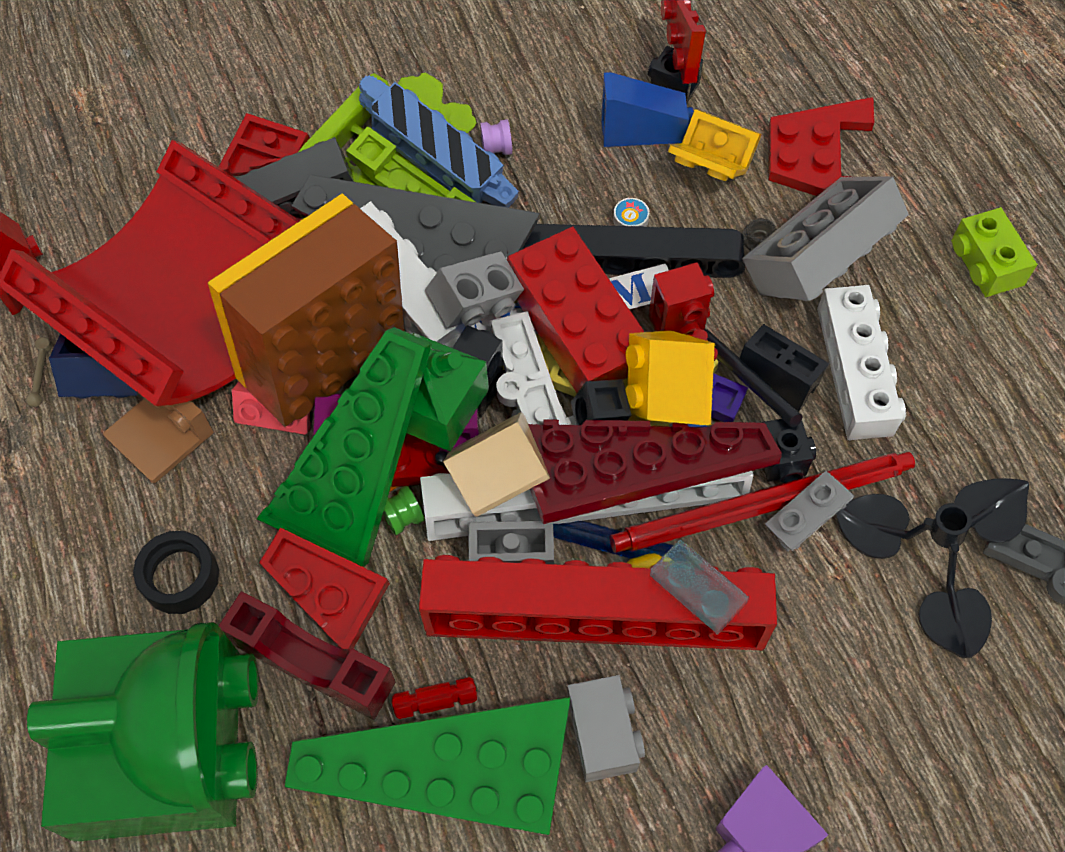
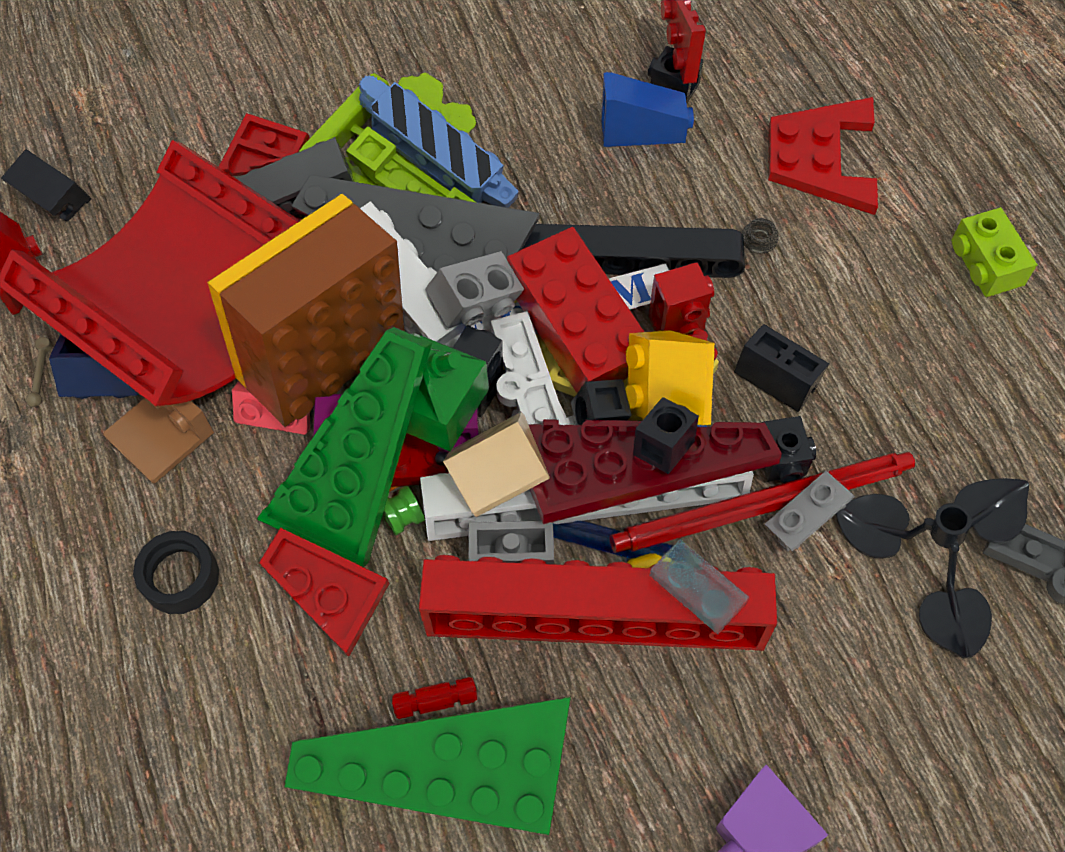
green piece [27,622,259,842] -> none
dark red arch [219,591,396,720] -> none
lavender wheel [480,119,512,155] -> none
light grey brick [567,675,645,782] -> none
tile [613,198,649,227] -> none
yellow bracket [668,109,762,181] -> none
black bar [704,329,803,427] -> none
dark purple plate [711,373,748,422] -> none
light grey brick [742,176,909,301] -> none
white brick [817,285,906,440] -> none
none -> black hinge [1,149,92,221]
none -> black brick [633,397,699,474]

